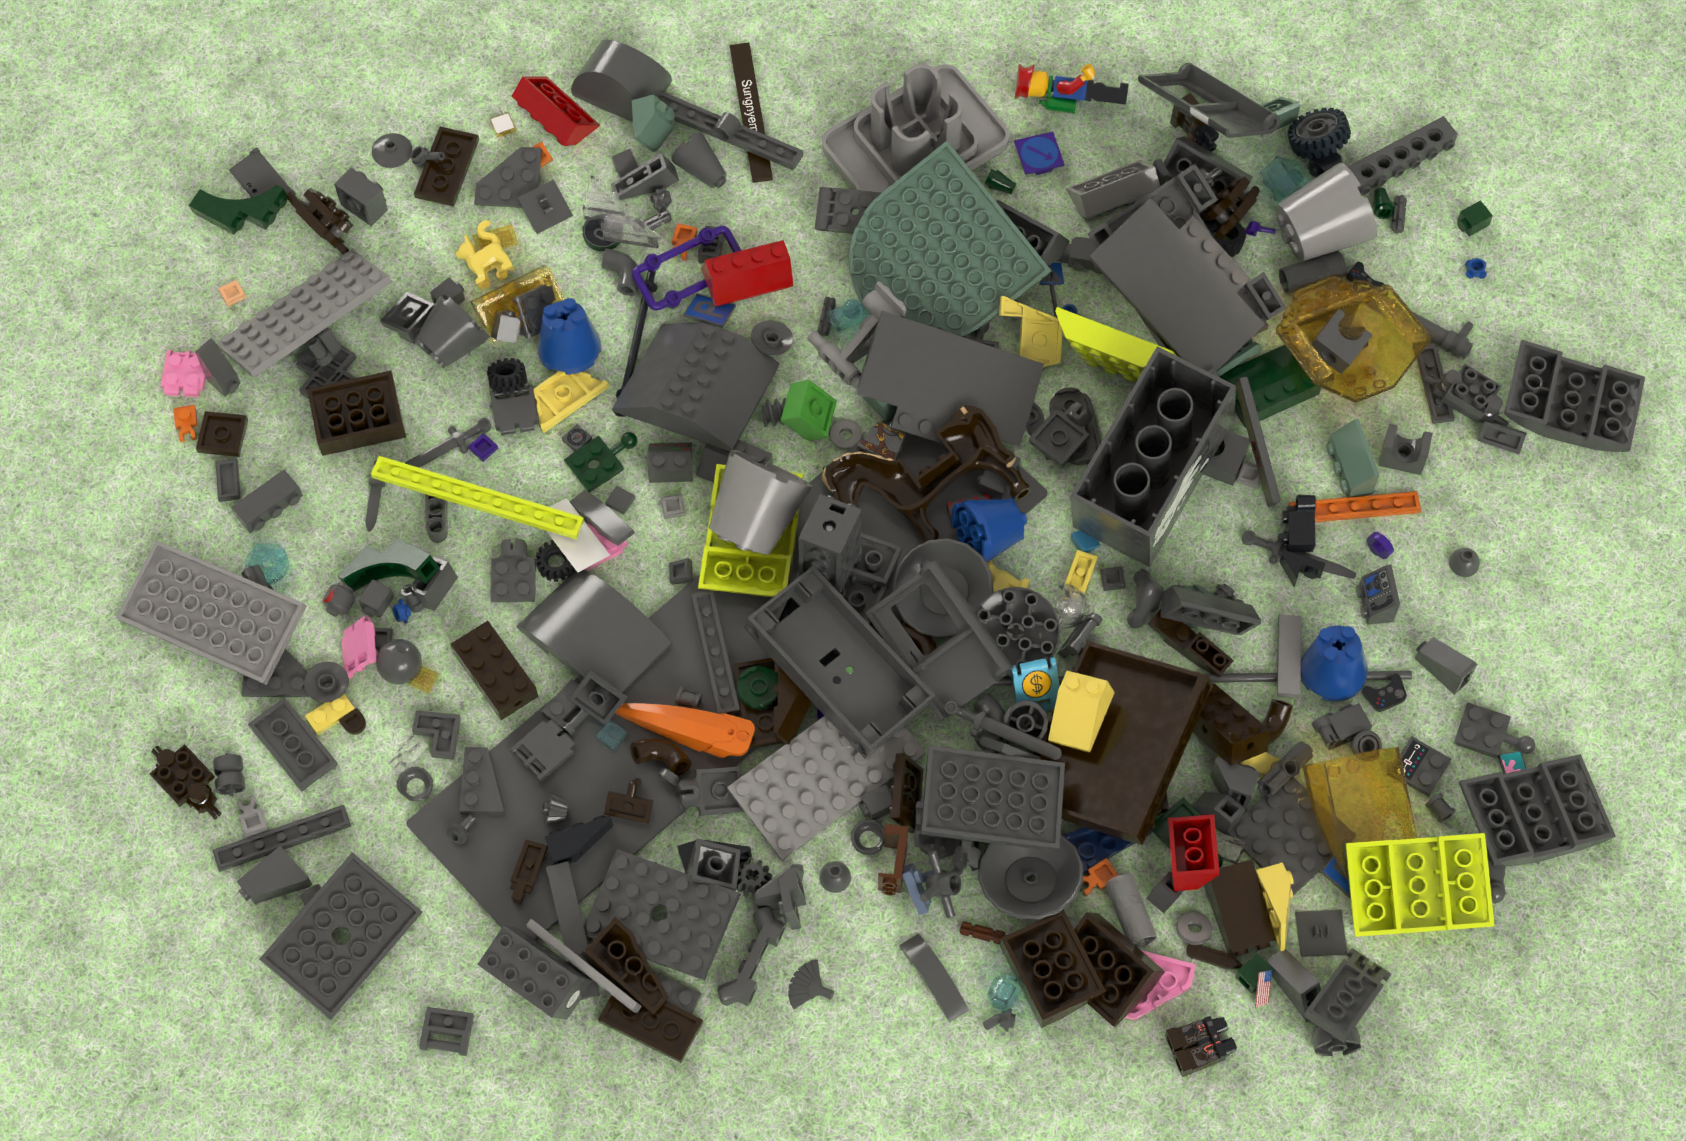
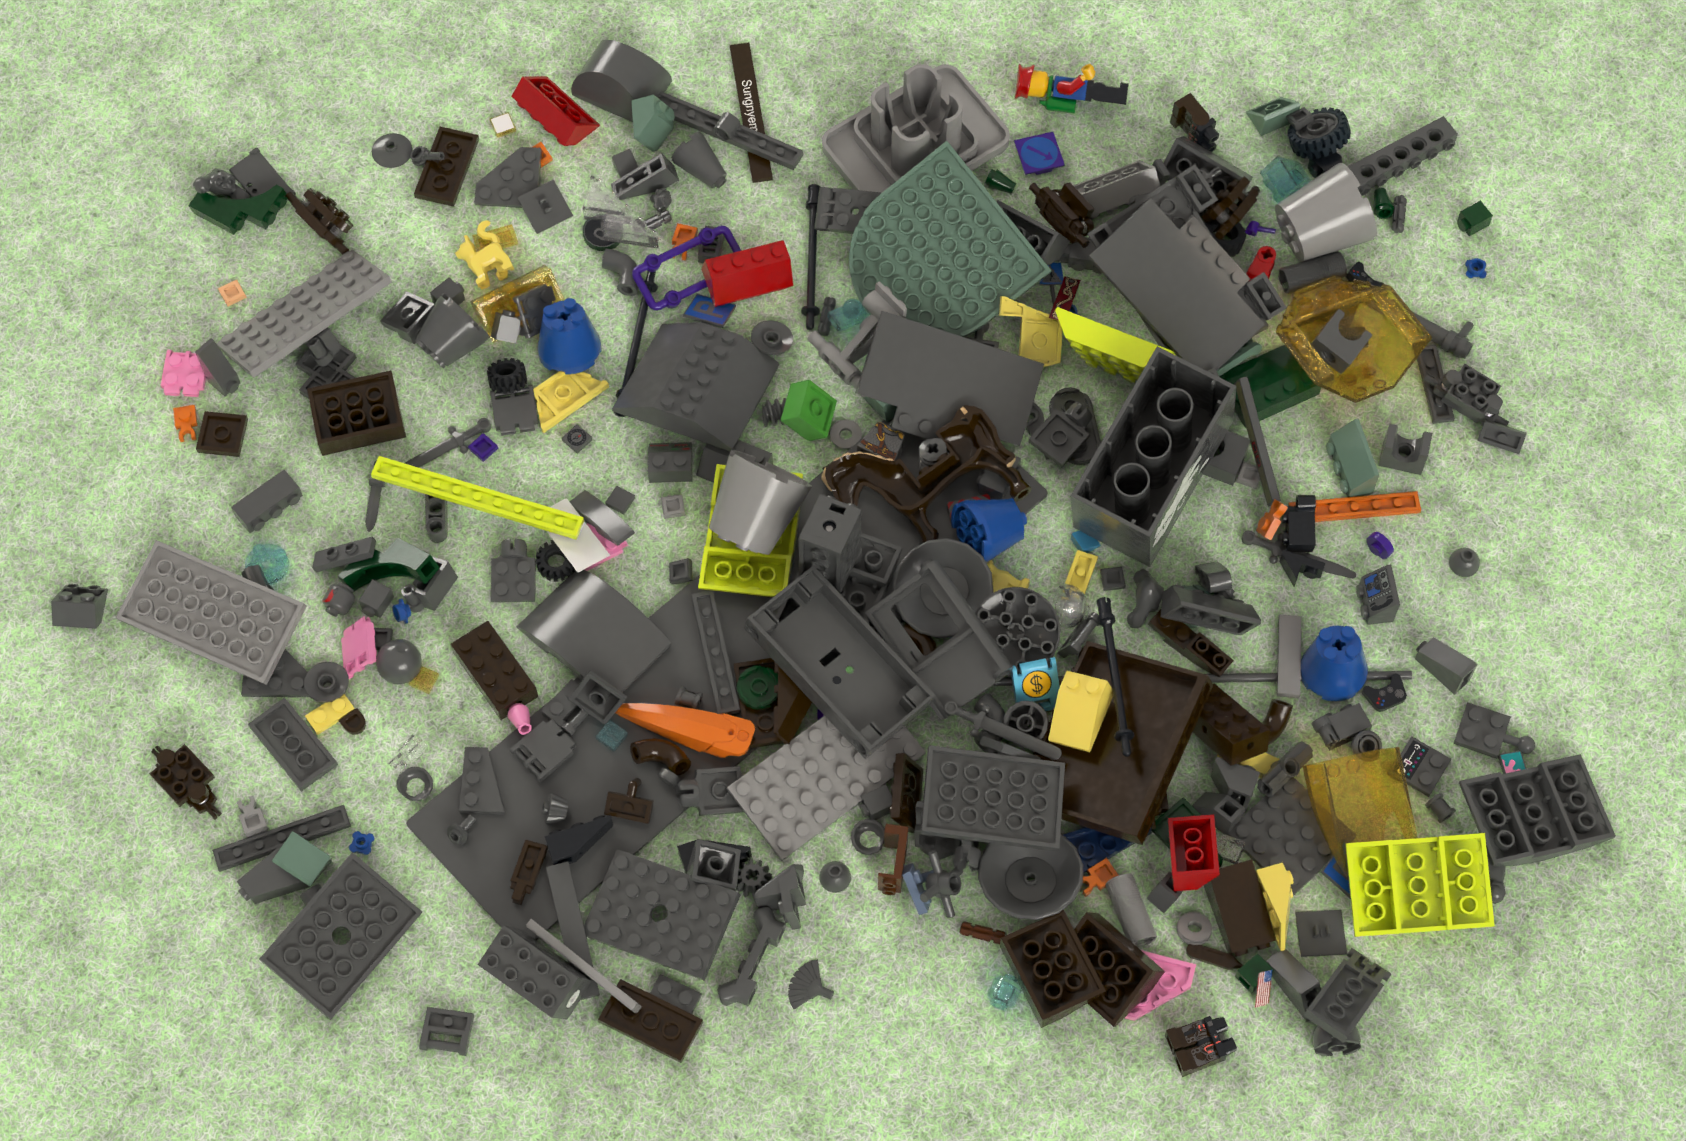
dark grey wheel [213,753,246,796] -> none
dark grey tile [215,459,241,502] -> none
dark grey brick [334,168,388,227] -> none
dark grey plate [412,711,461,760] -> none
dark green plate [564,432,638,493] -> none
dark brown wedge [580,917,669,1015] -> none
dark grey slope [899,934,969,1022] -> none
dark grey plate [983,1008,1016,1032] -> none
dark grey piece [1138,62,1280,138] -> none
dark grey slope [1504,340,1645,452] -> none
none -> dark grey slope [51,584,108,629]
none -> dark grey head [193,168,250,200]
none -> sand green slope [272,831,332,887]
none -> dark grey plate [312,536,376,573]
none -> blue plate [349,831,375,855]
none -> bright pink cone [508,703,532,734]
none -> black bar [801,184,820,331]
none -> dark grey piece [919,438,947,470]
none -> dark brown piece [1029,183,1094,248]
none -> sticker [1049,276,1081,320]
none -> black bar [1096,597,1135,757]
none -> dark grey beam [1195,561,1232,593]
none -> red piece [1246,246,1276,281]
none -> orange plate [1256,499,1288,540]
none -> dark grey tile [1286,107,1315,130]

